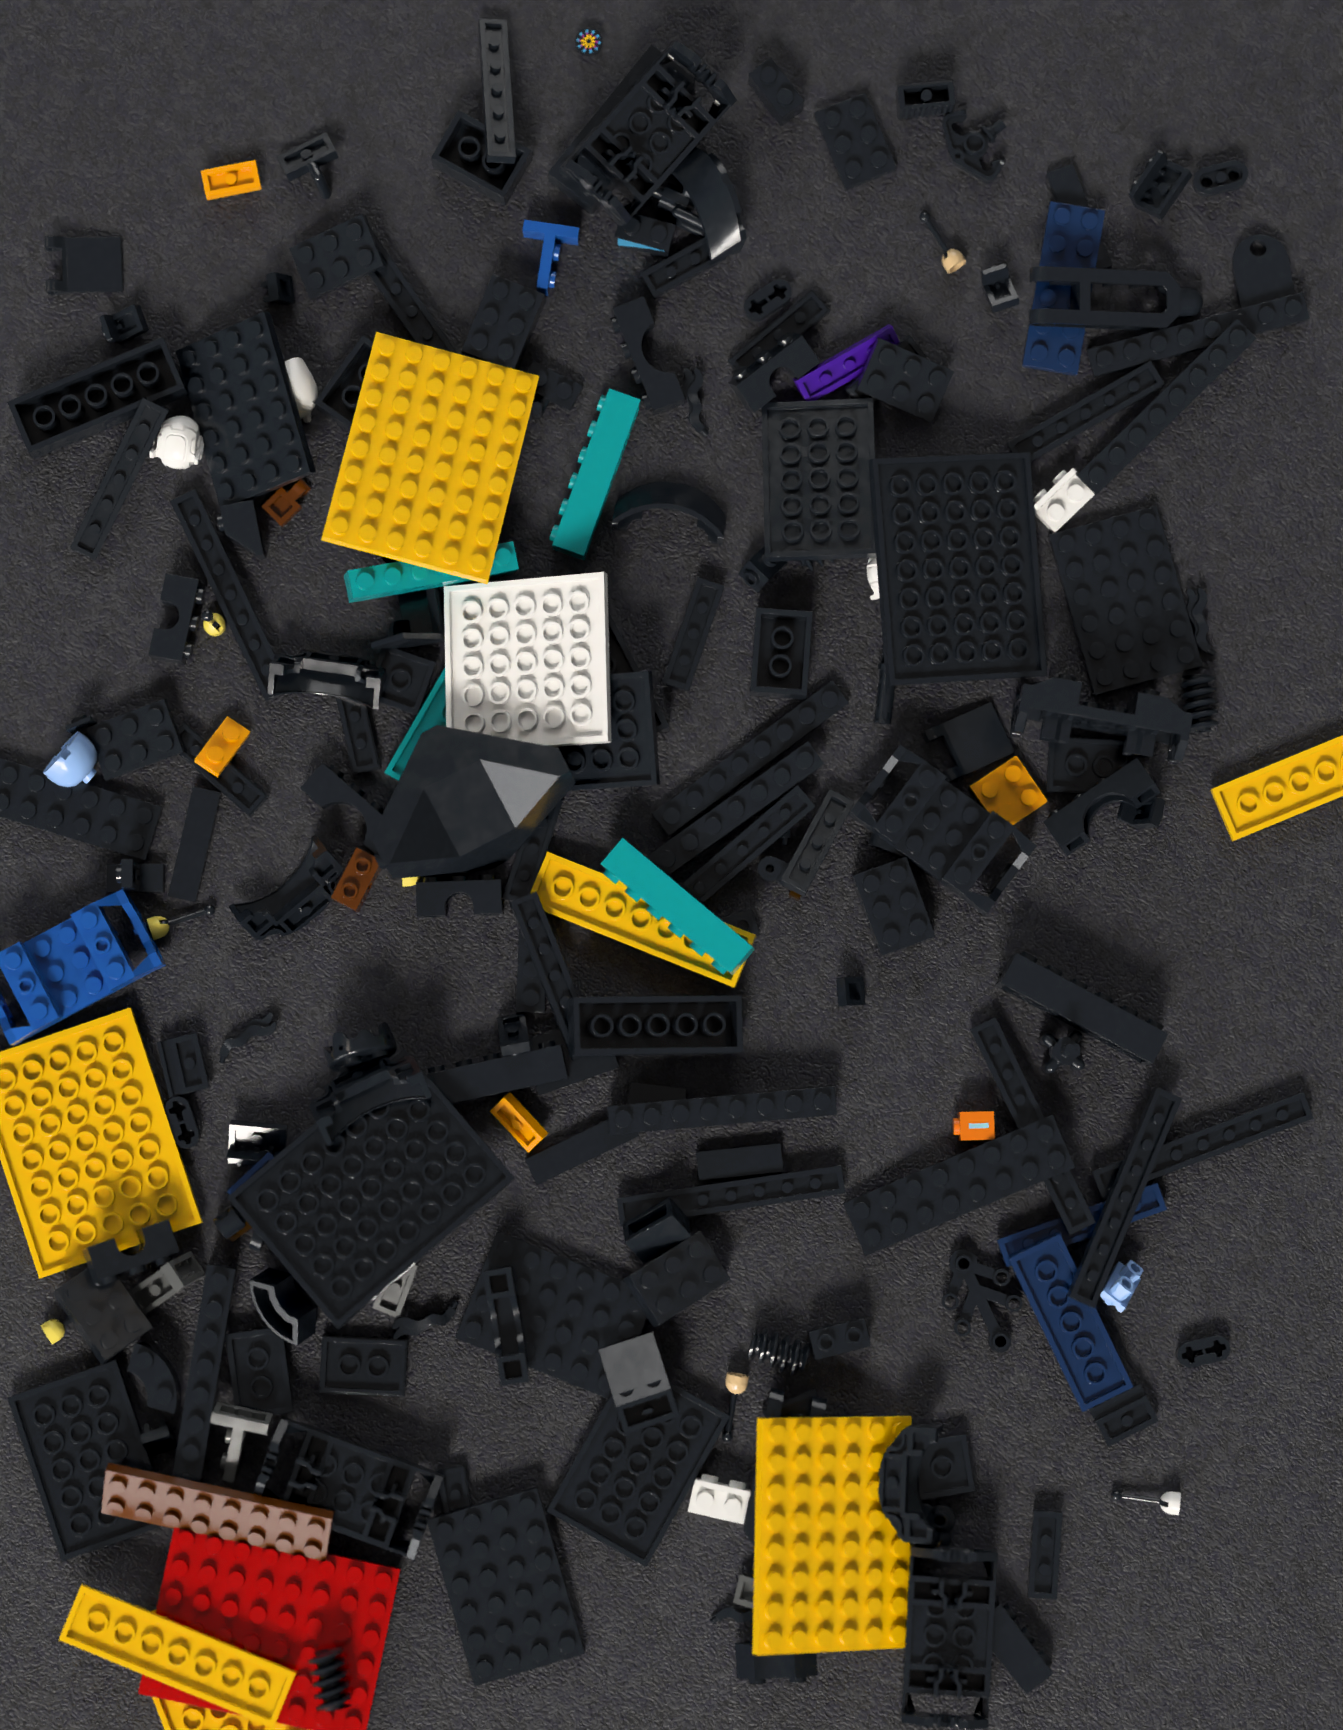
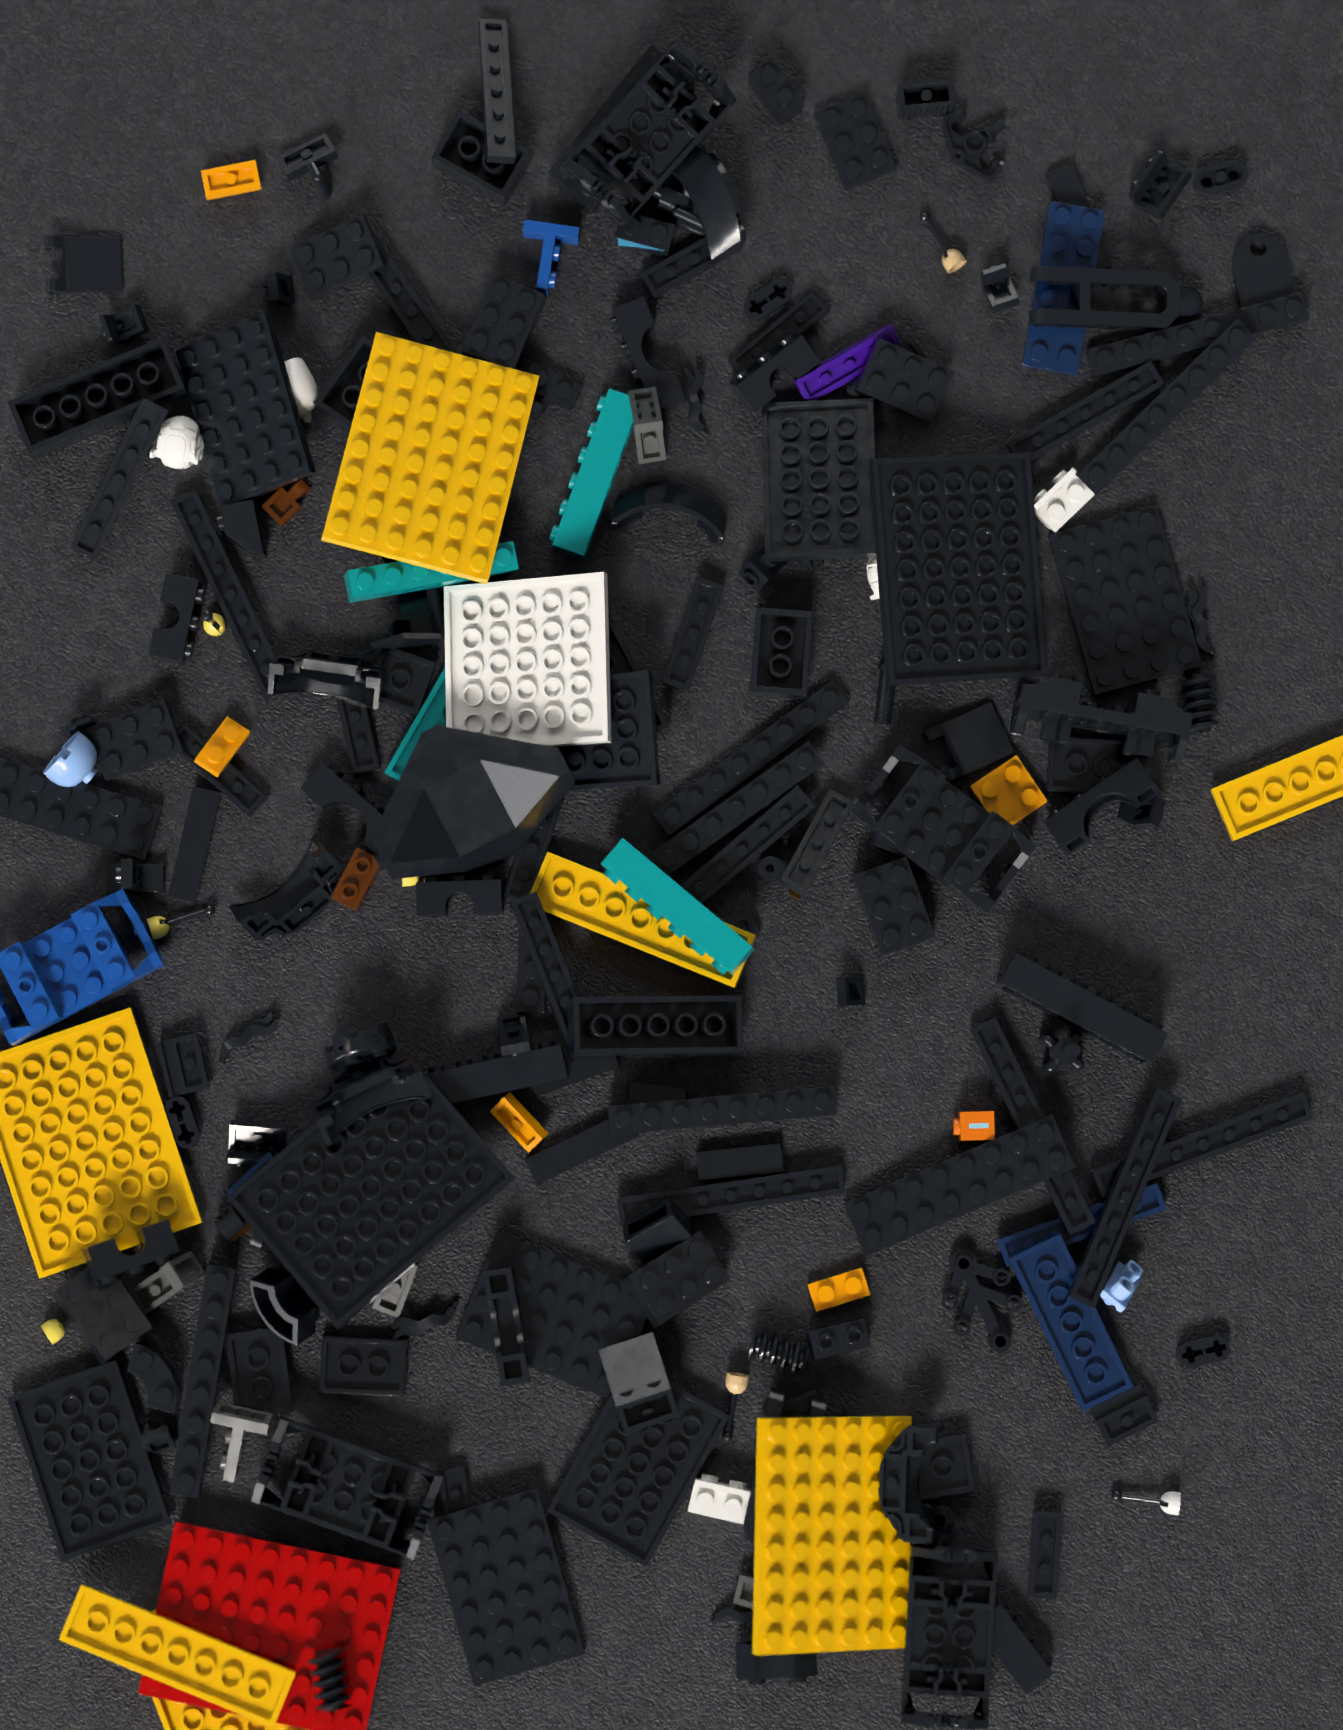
plate [101,1463,334,1561] -> none
tile [575,28,603,57] -> none
none -> dark grey bracket [628,387,666,464]
none -> light orange plate [807,1267,870,1312]

